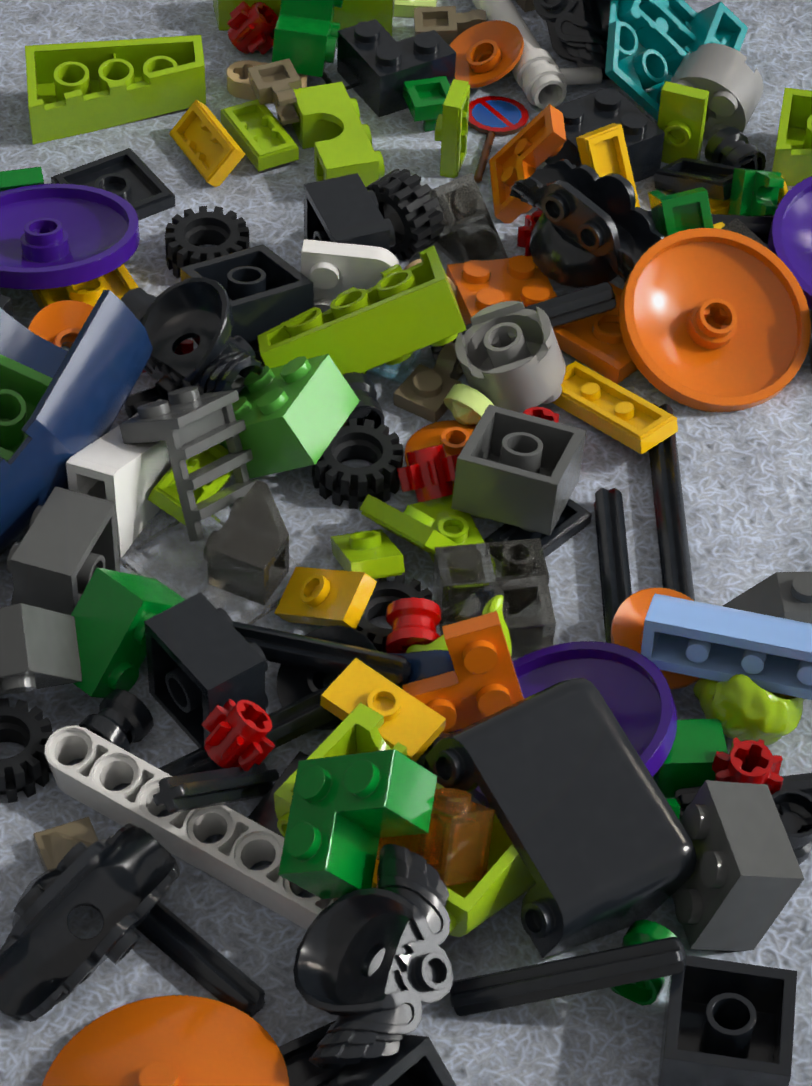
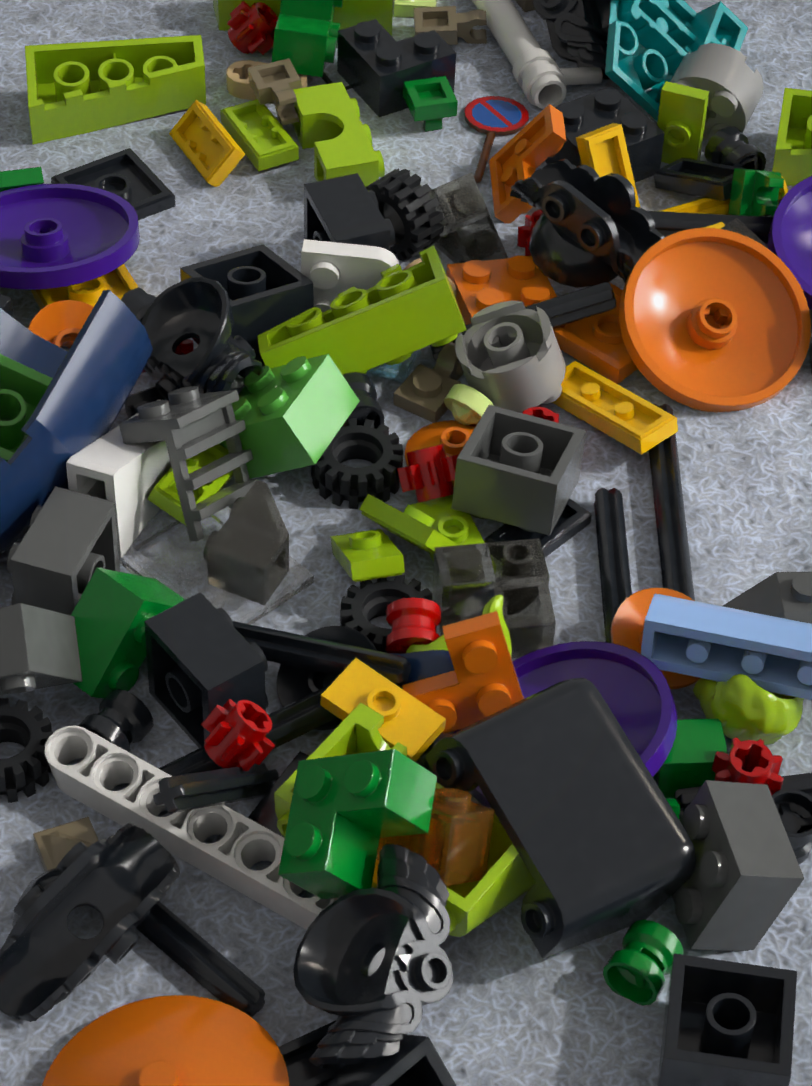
black tyre [165,206,250,279] -> none
yellow plate [274,567,377,629] -> none
lime plate [435,79,470,178] -> none
orange dish [449,20,524,88] -> none
black axle [450,937,686,1016] -> none
green panel [648,187,714,237] -> none

